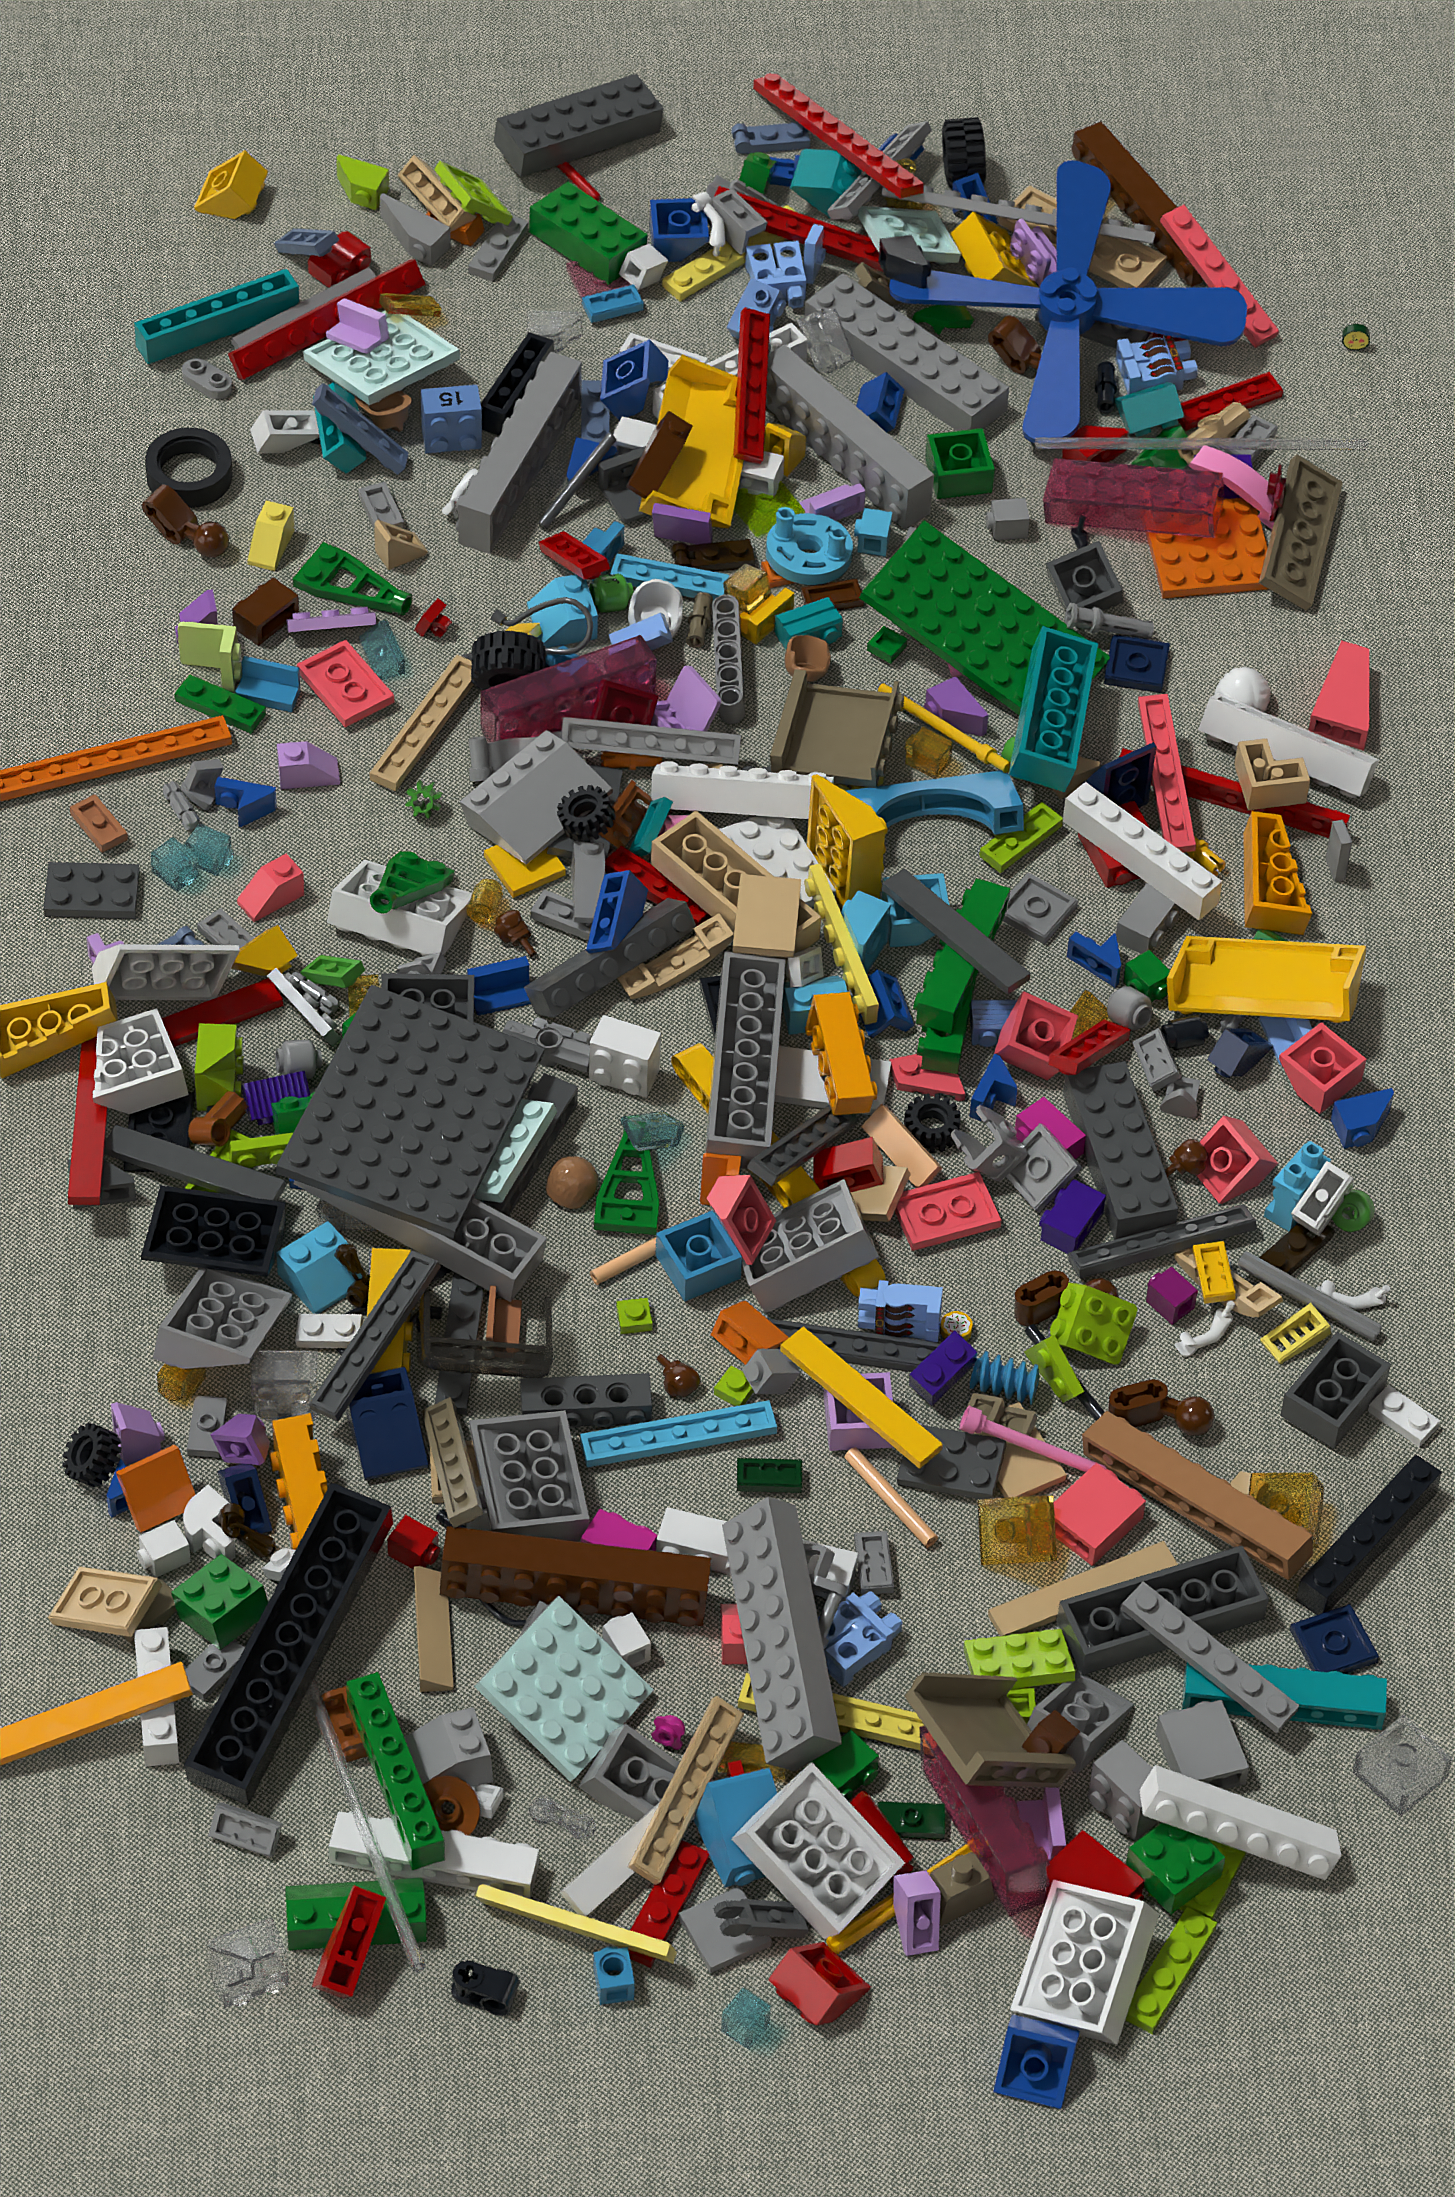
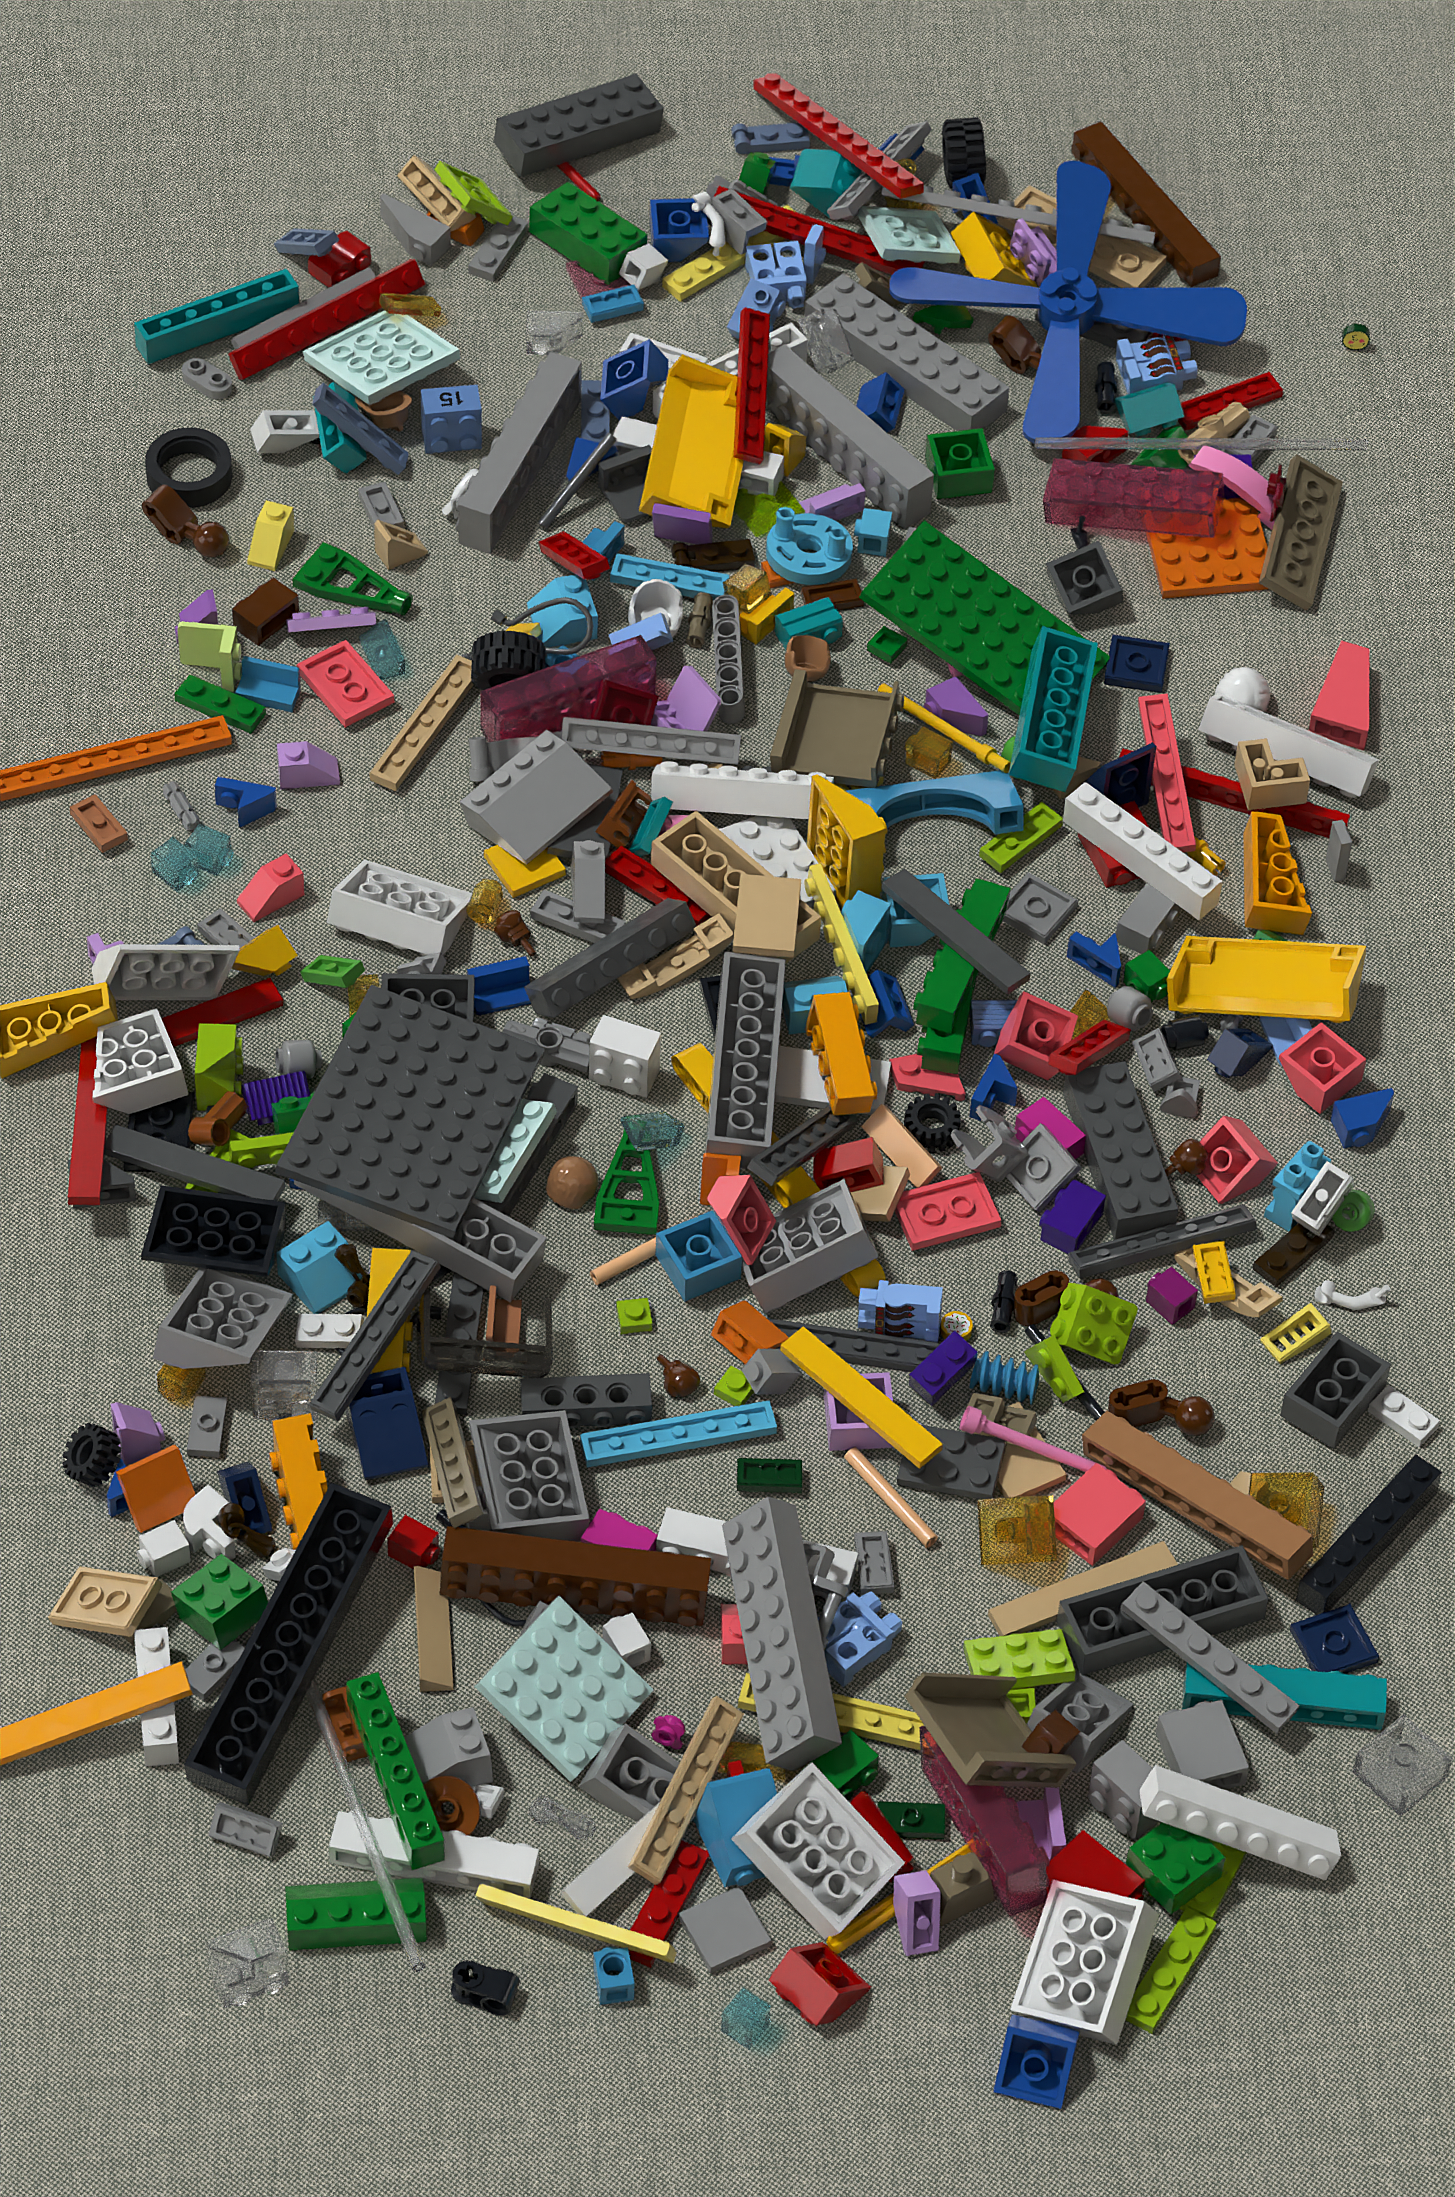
dark grey plate [44,862,140,919] -> none
light grey tile [180,759,224,810] -> none
yellow slope [194,150,268,219] -> none
medium lavender slope [210,1414,270,1465] -> none
plate [267,968,341,1047] -> none
light grey axle [291,972,340,1015] -> none
red slope [312,1885,386,1999] -> none
lavender panel [326,298,389,354] -> none
lime slope [336,154,389,210] -> none
green plate [370,851,455,914] -> none
bright green gear [405,780,443,818] -> none
red tile [414,598,452,638] -> none
black brick [481,332,554,436] -> none
black tyre [557,785,616,842] -> none
blue slope [586,870,648,954] -> none
bright green head [589,574,633,613] -> none
reddish brown slope [626,411,693,499] -> none
dark grey hinge [713,1899,809,1938] -> none
white plate [785,947,824,987] -> none
black slope [878,235,931,289] -> none
light grey brick [986,498,1030,541] -> none
light grey pin [1064,603,1154,640] -> none
coral plate [1160,204,1279,348] -> none
white piece [1174,1301,1235,1357] -> none
light grey axle [1238,1252,1382,1341] -> none
none -> black pin [990,1270,1018,1333]

